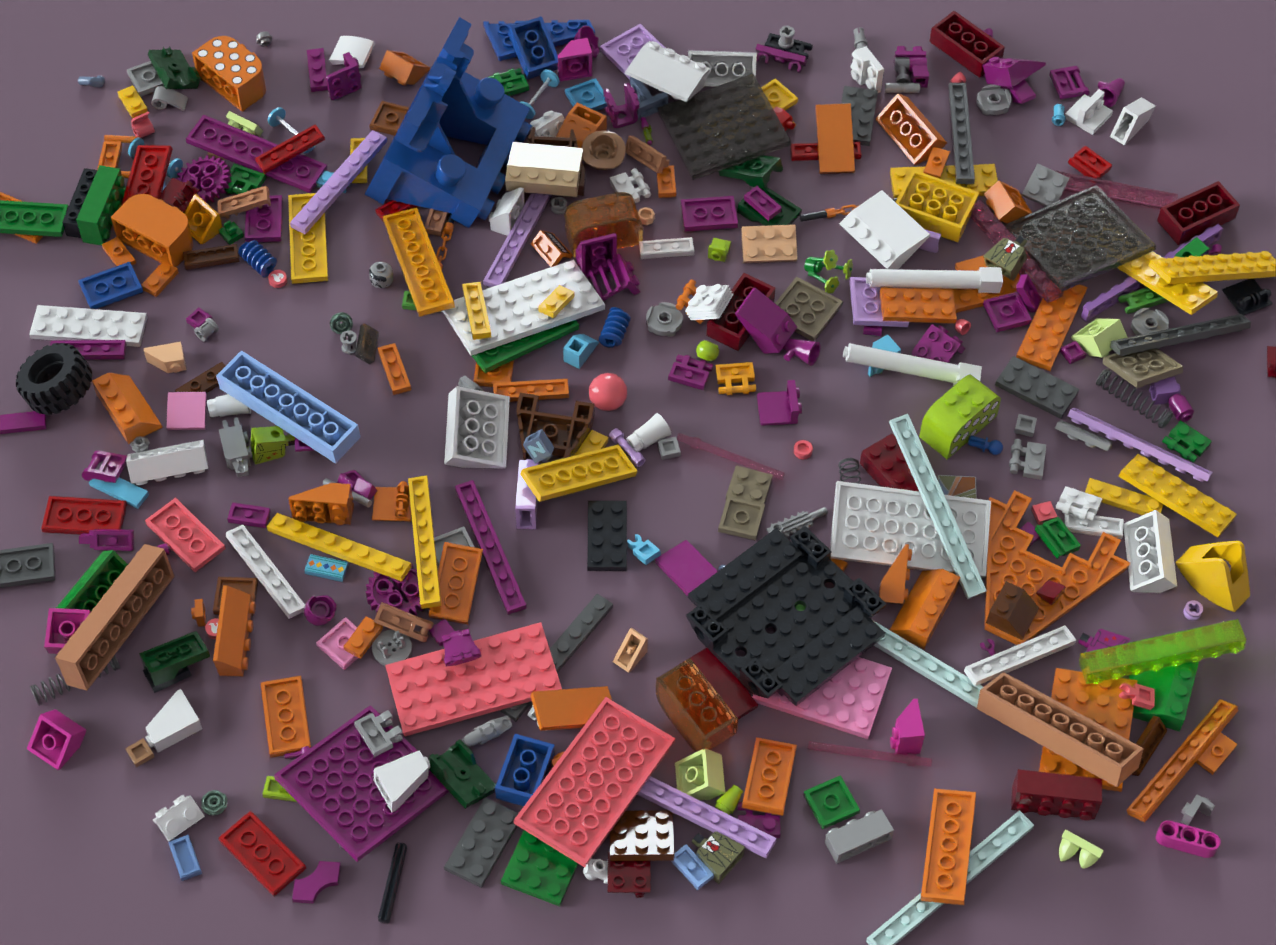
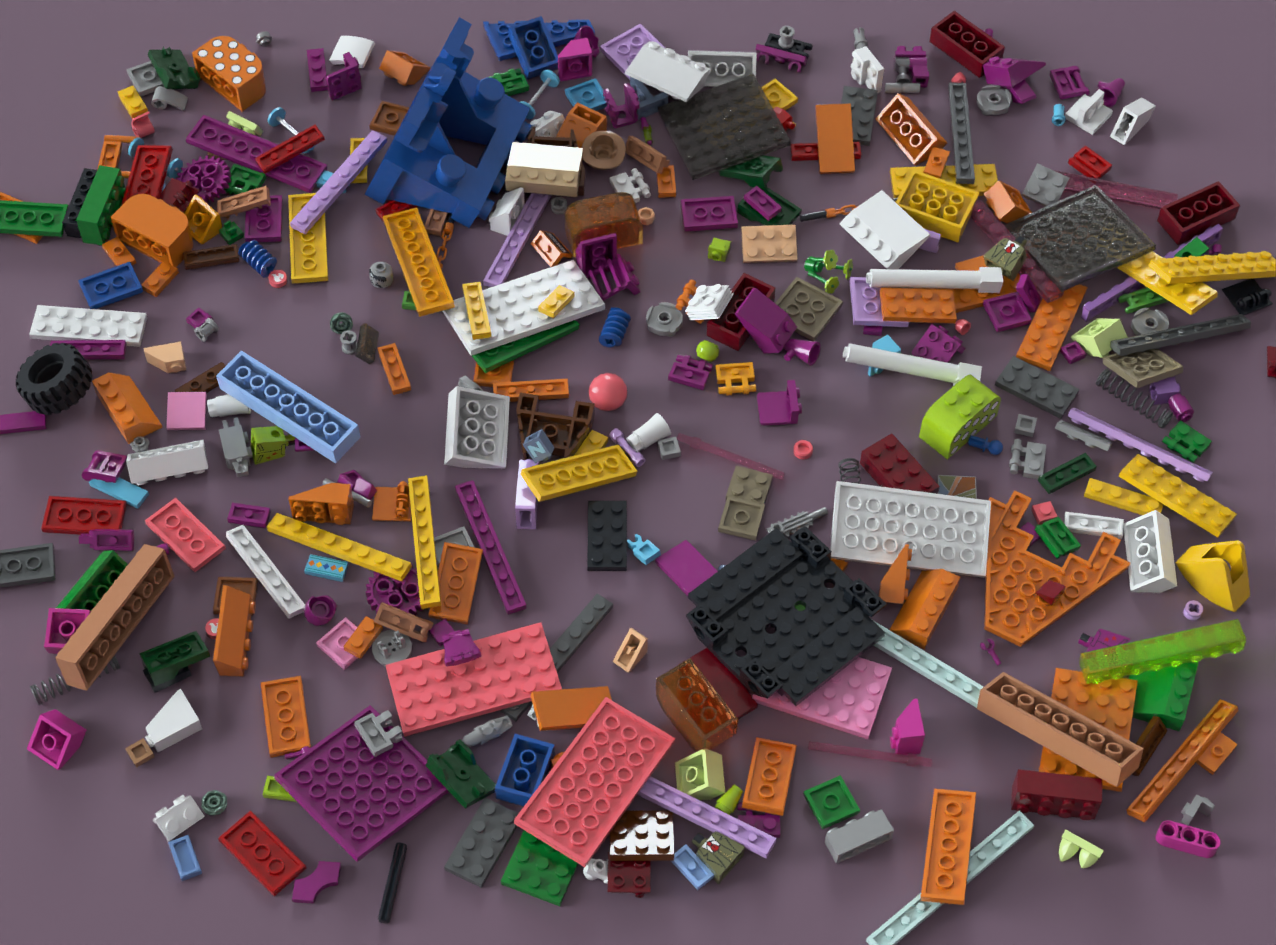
sand blue arm [78,75,105,88] -> none
orange plate [191,599,206,627] -> none
white slope [373,750,430,812] -> none
medium azure slope [563,334,599,369] -> none
white tile [639,237,694,259] -> none
light aqua plate [889,414,987,600] -> none
white plate [964,625,1076,686] -> none
reddish brown slope [986,581,1039,640] -> none
white plate [1056,486,1102,521] -> none
coral plate [1119,683,1155,710] -> none
none -> dark green plate [1038,453,1097,494]

